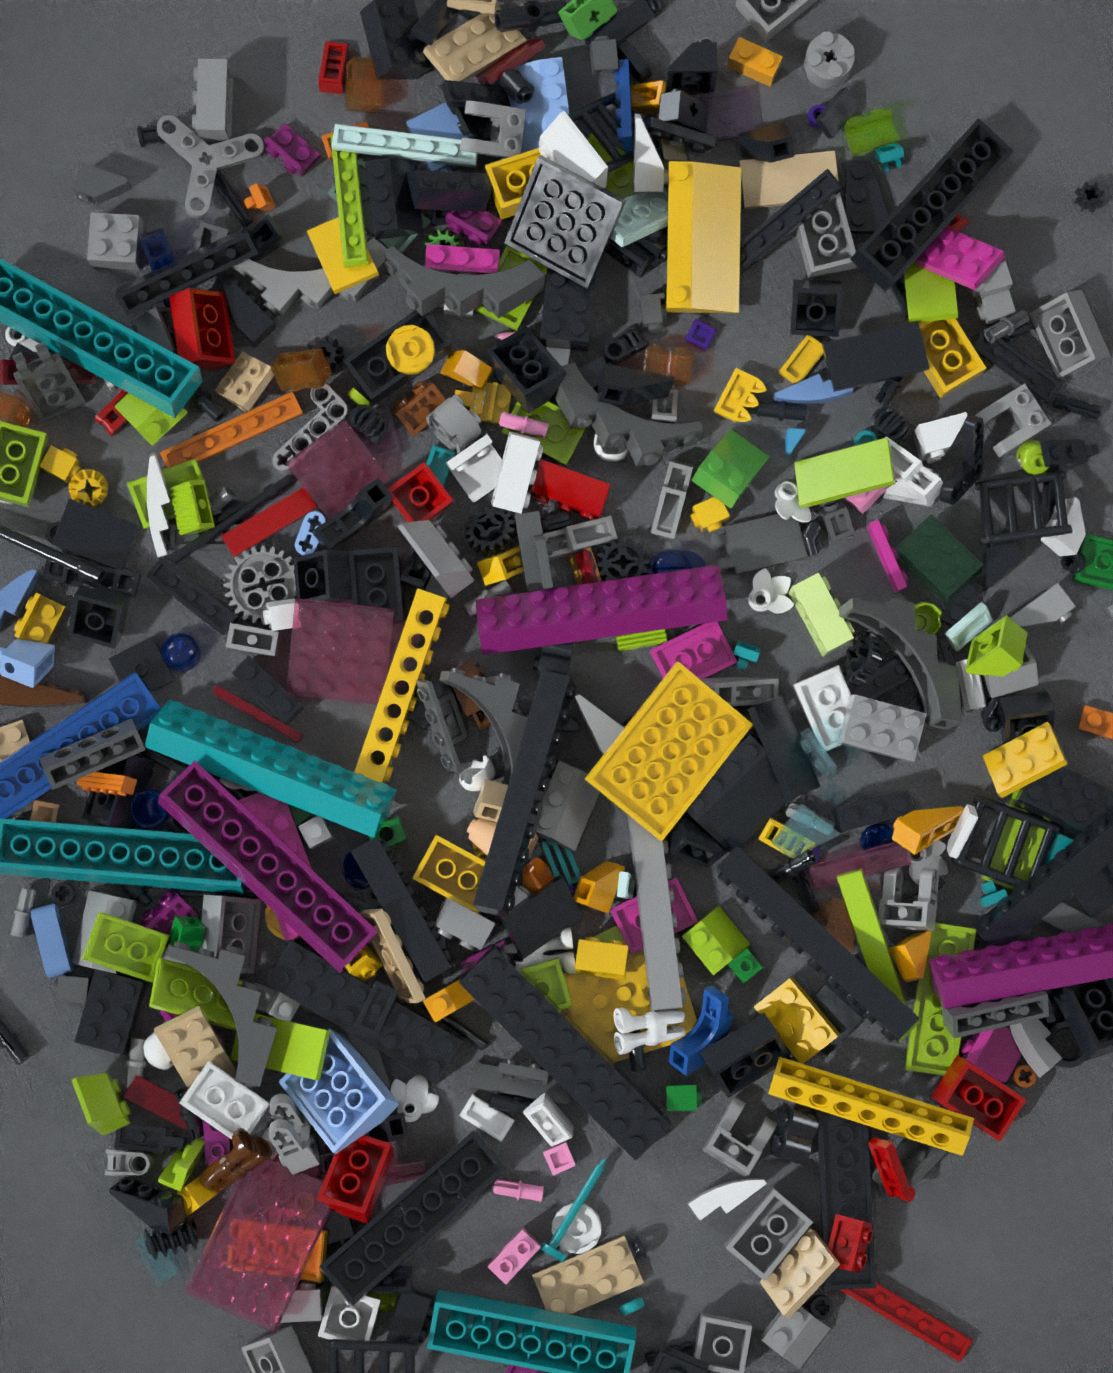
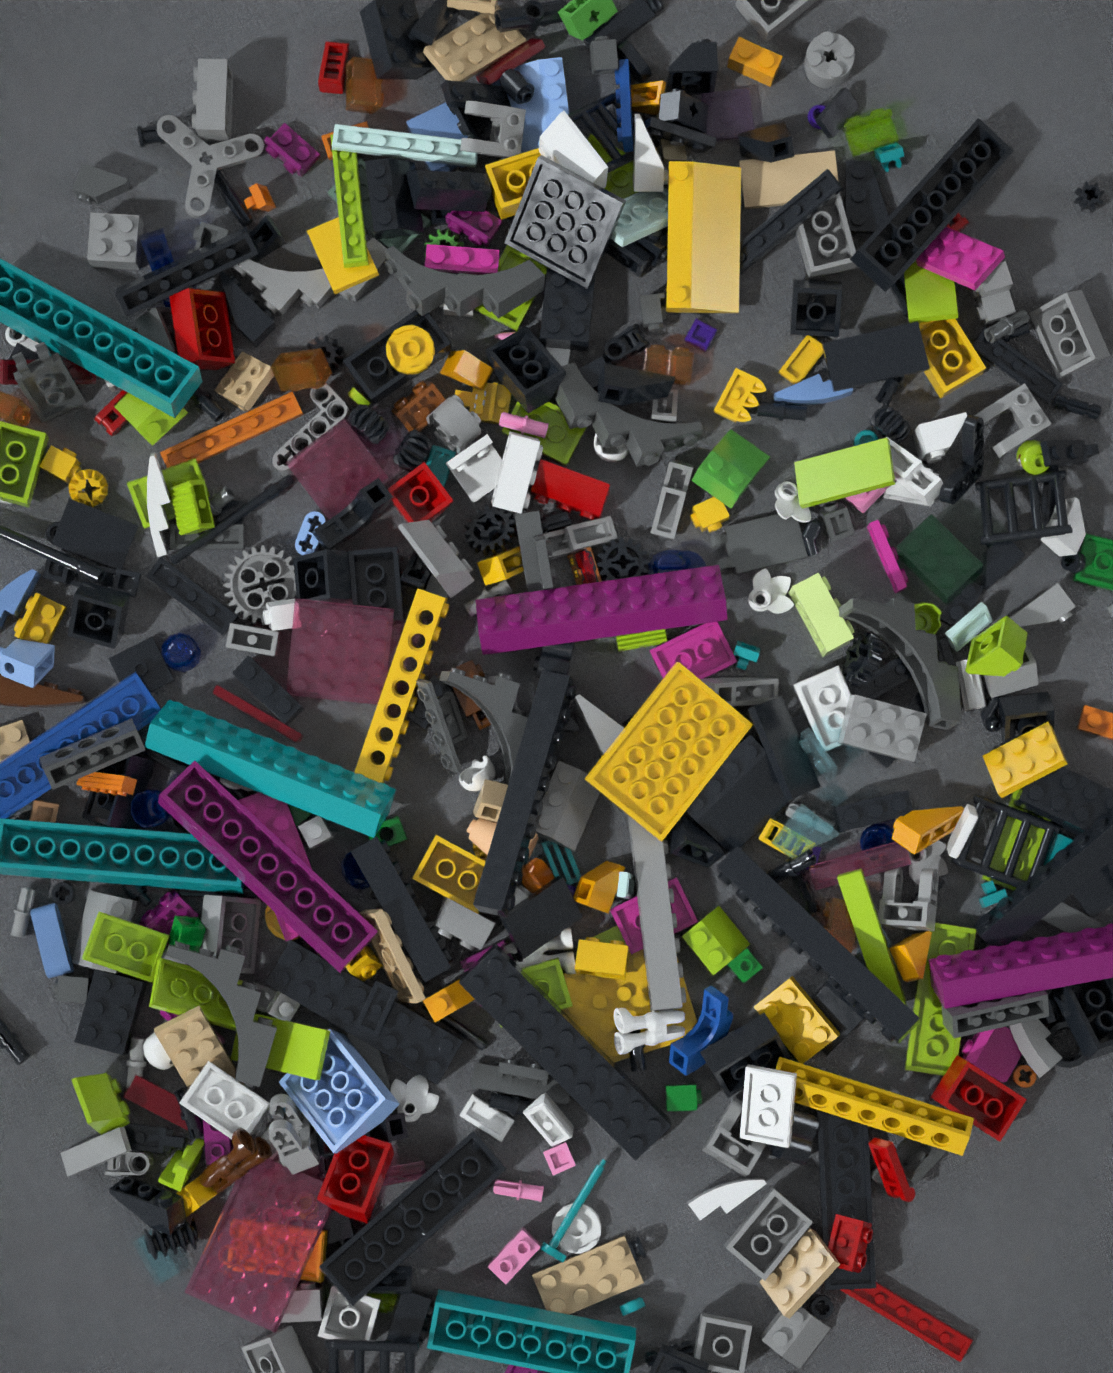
red tile [221,487,317,558] -> none
dark azure slope [784,428,806,457] -> none
none -> light grey tile [61,1127,131,1177]
none -> black gear [393,429,432,472]
none -> white tile [740,1064,797,1148]

